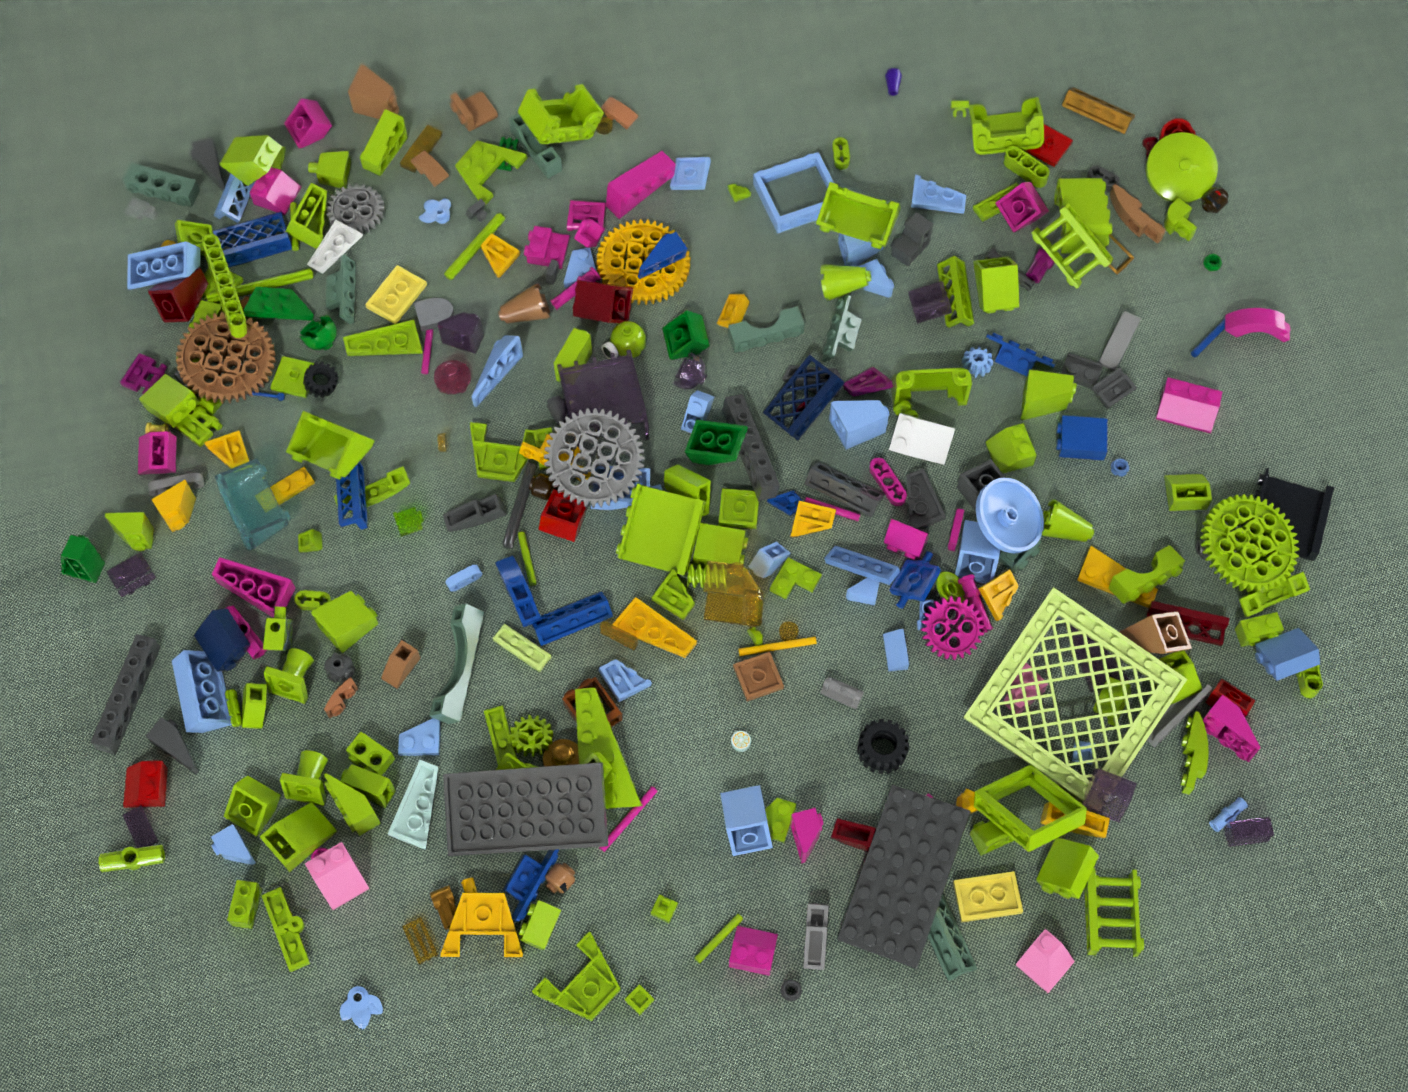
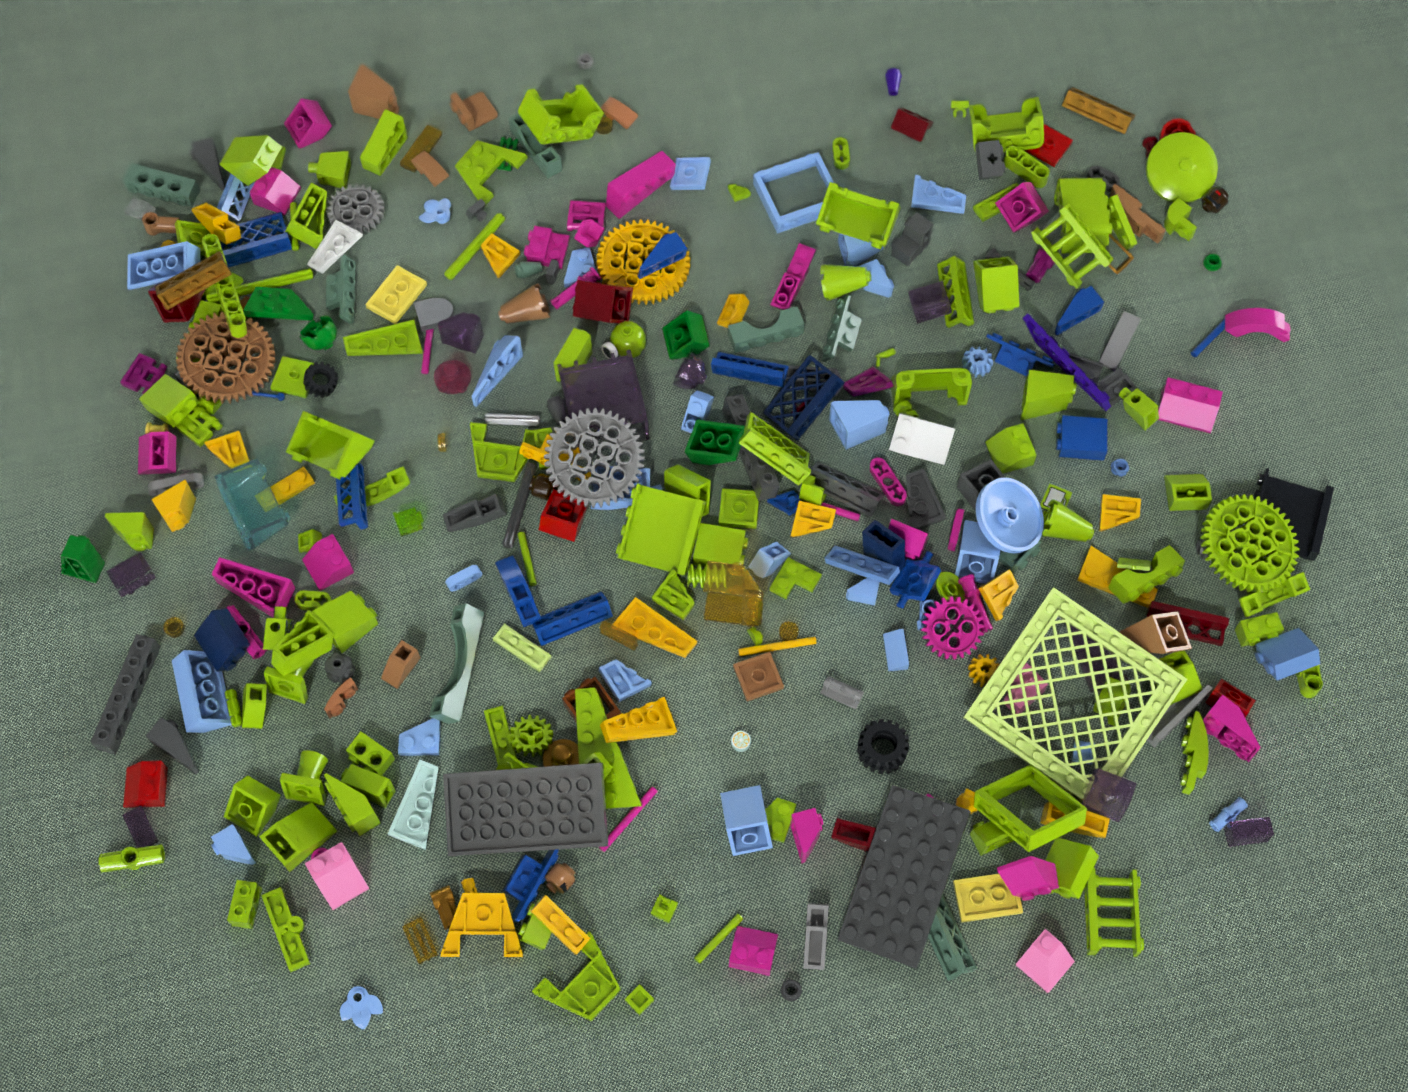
none -> medium nougat piece [142,212,180,236]
none -> pearl gold fence [155,251,232,310]
none -> clear yellow tile [163,617,185,638]
none -> yellow slope [192,202,241,245]
none -> lime wedge [271,610,334,676]
none -> dark pink slope [302,534,354,591]
none -> light grey axle [485,413,540,426]
none -> sand green cone [514,261,542,279]
none -> yellow plate [530,895,591,955]
none -> light grey plate [577,53,594,69]
none -> yellow wing [600,697,677,743]
none -> blue fence [711,352,789,387]
none -> lime fence [739,412,811,486]
none -> dark pink slope [770,243,816,310]
none -> lime panel [799,475,827,505]
none -> dark blue brick [862,520,906,571]
none -> lime piece [875,348,896,367]
none -> dark red panel [891,108,933,142]
none -> yellow gear [968,653,1000,687]
none -> dark grey brick [975,140,1005,180]
none -> dark pink slope [997,856,1059,900]
none -> dark purple wing [1022,313,1111,412]
none -> sticker [1040,483,1072,510]
none -> blue slope [1055,286,1104,335]
none -> yellow wing [1099,494,1141,532]
none -> lime wing [1107,194,1138,250]
none -> lime piece [1117,558,1151,571]
none -> lime torso [1119,387,1159,431]

